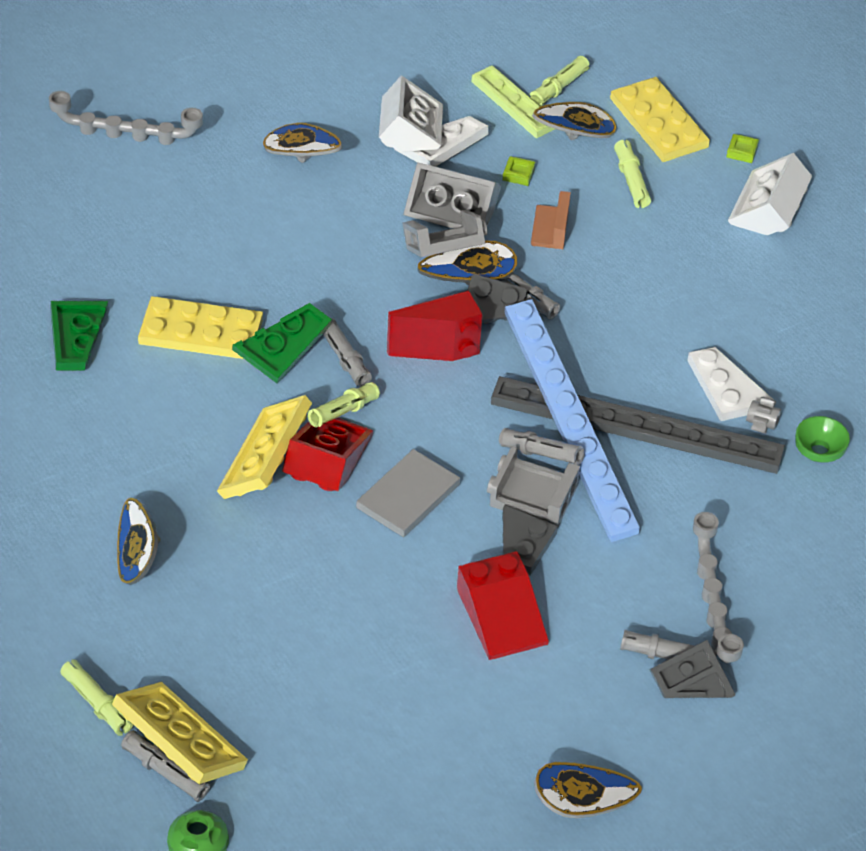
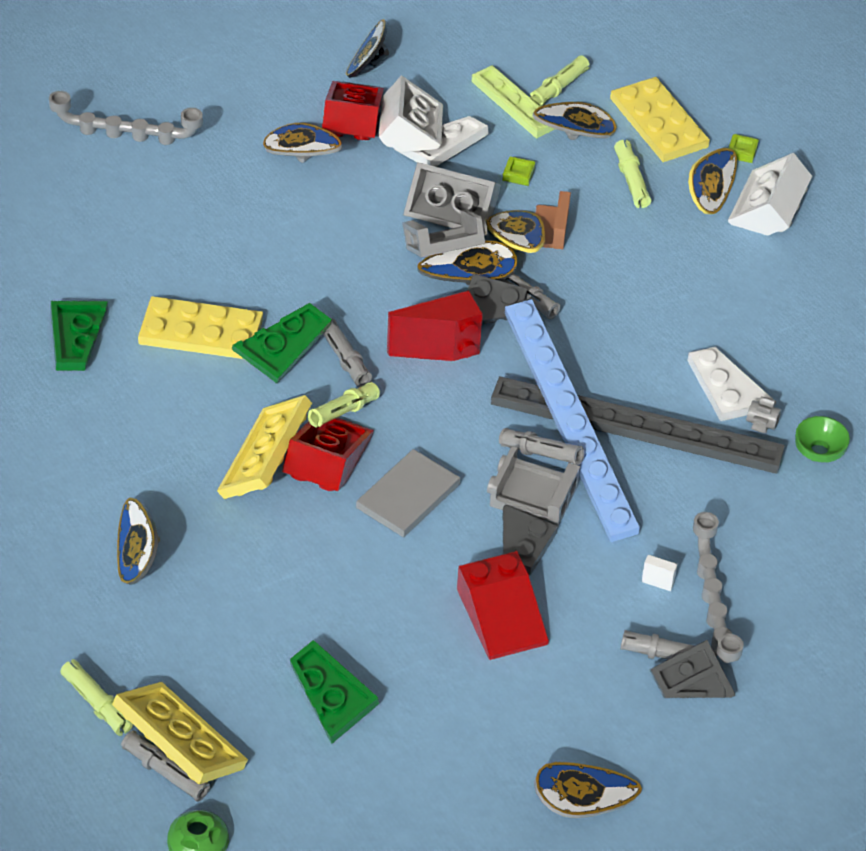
none -> green wing [290,640,379,744]
none -> red slope [322,81,384,140]
none -> shield [346,19,389,78]
none -> shield [487,210,545,253]
none -> white tile [642,555,677,591]
none -> shield [688,148,737,215]

